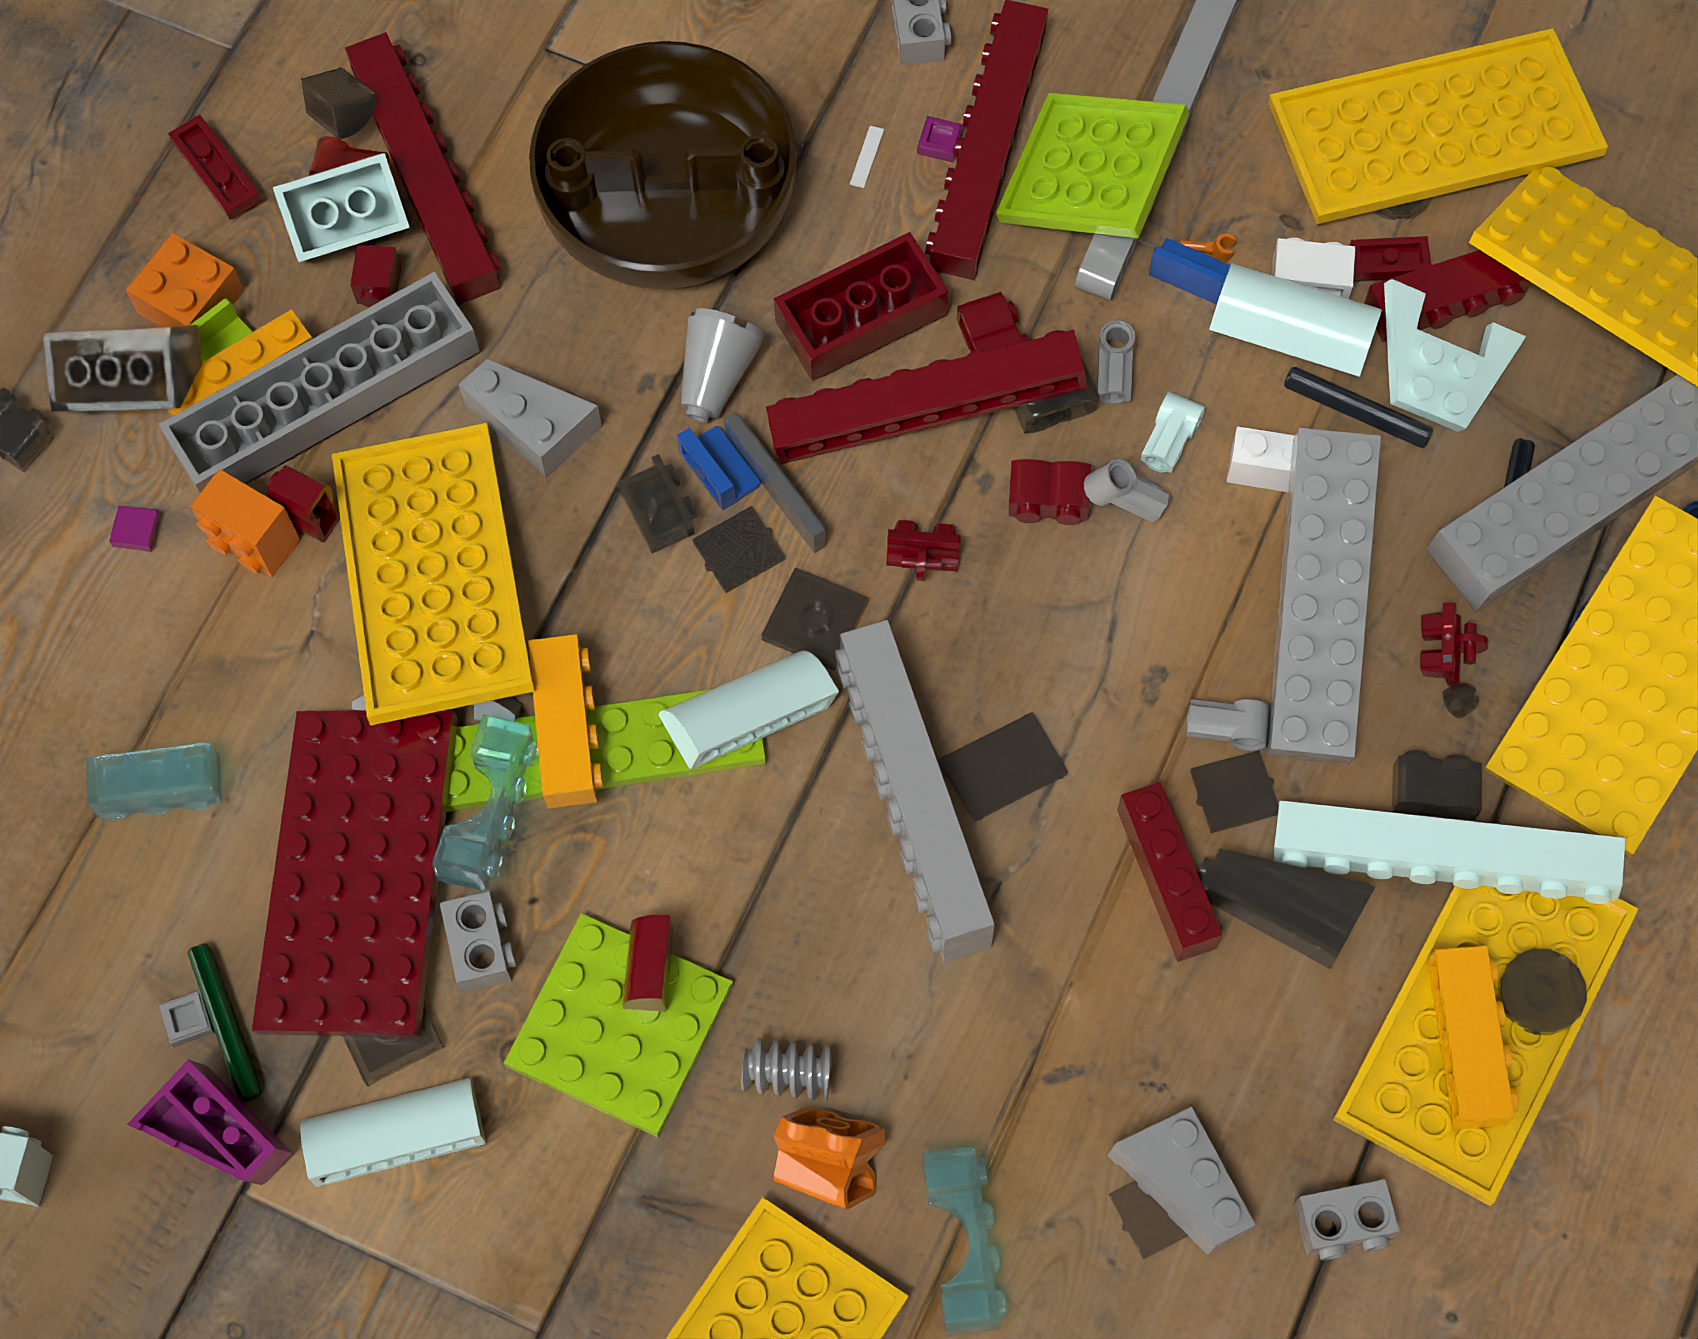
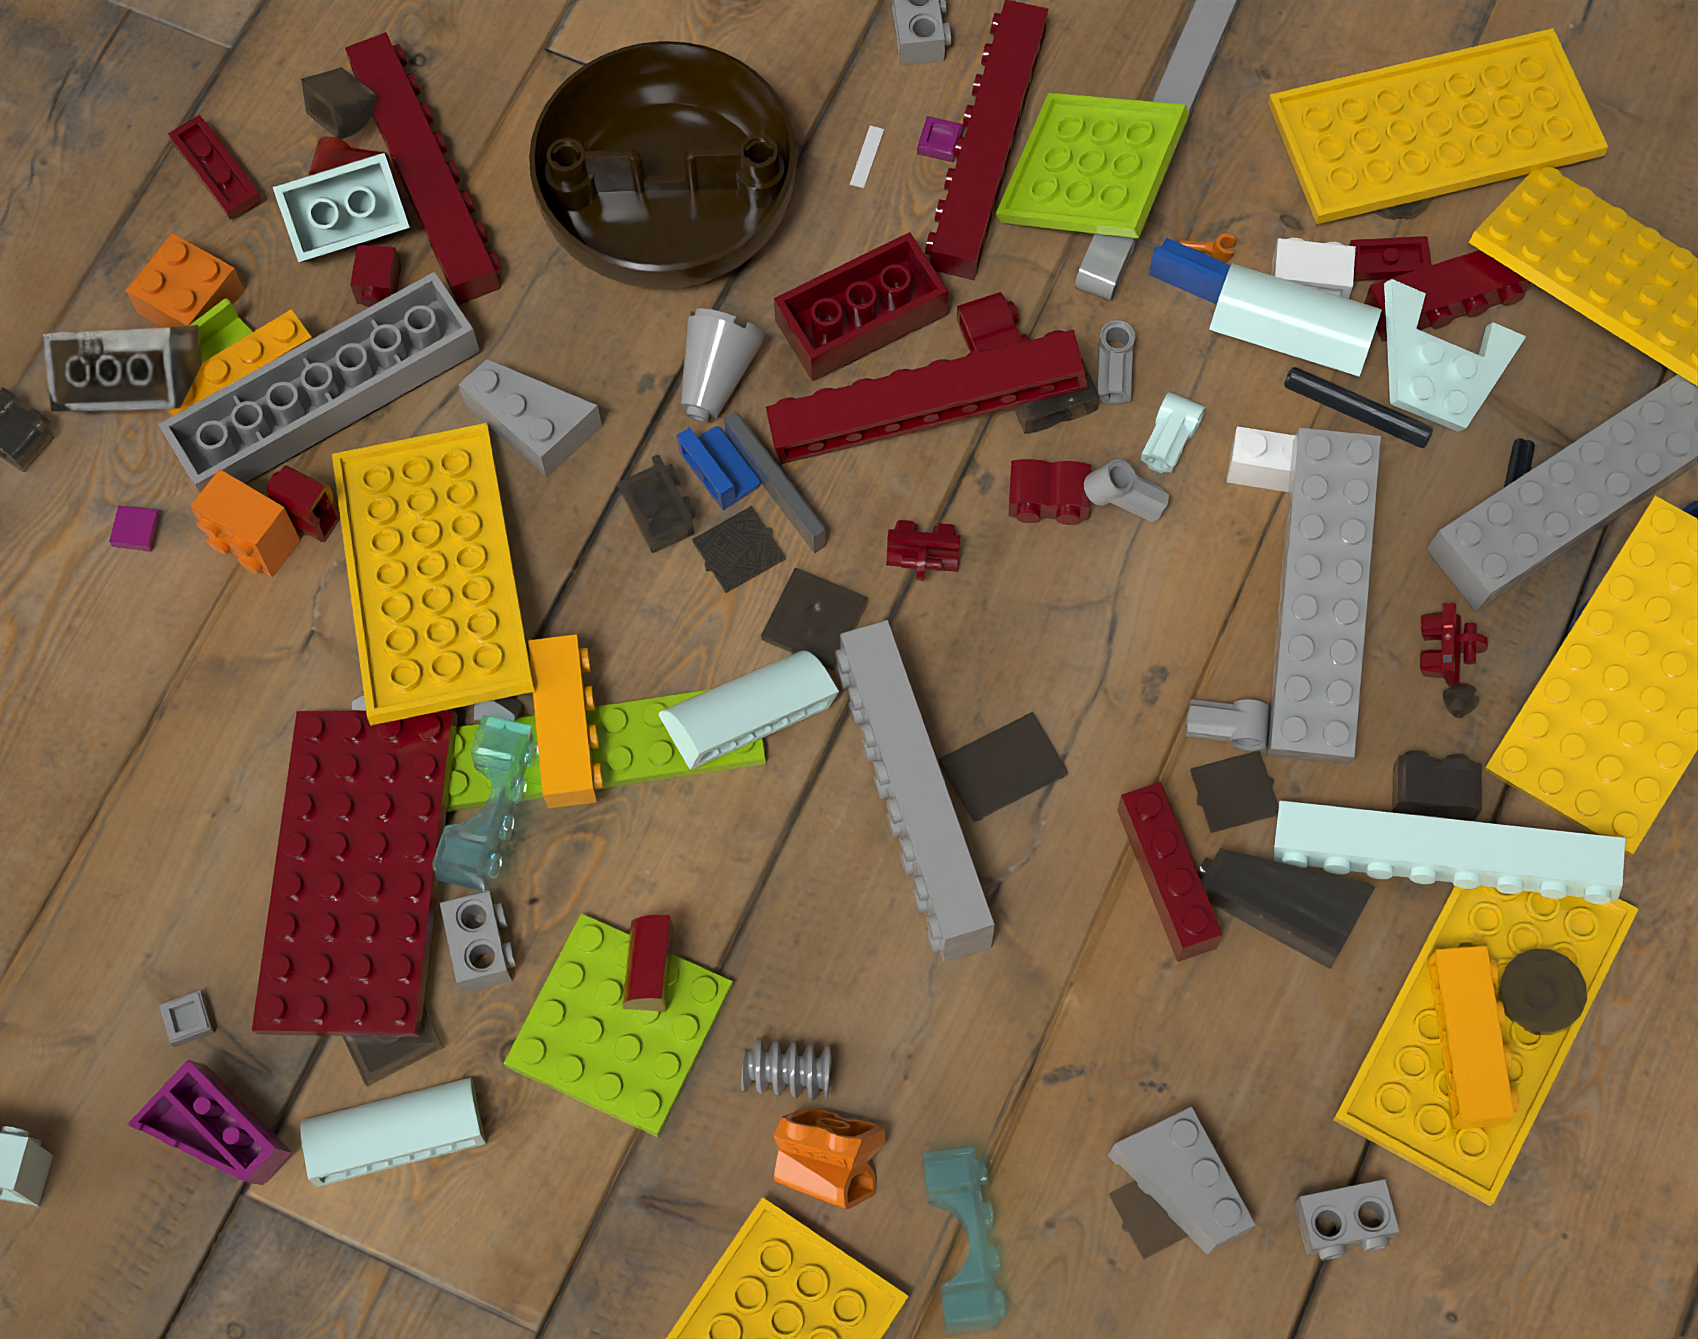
clear light blue brick [86,742,222,820] -> none
dark green axle [187,943,262,1102] -> none

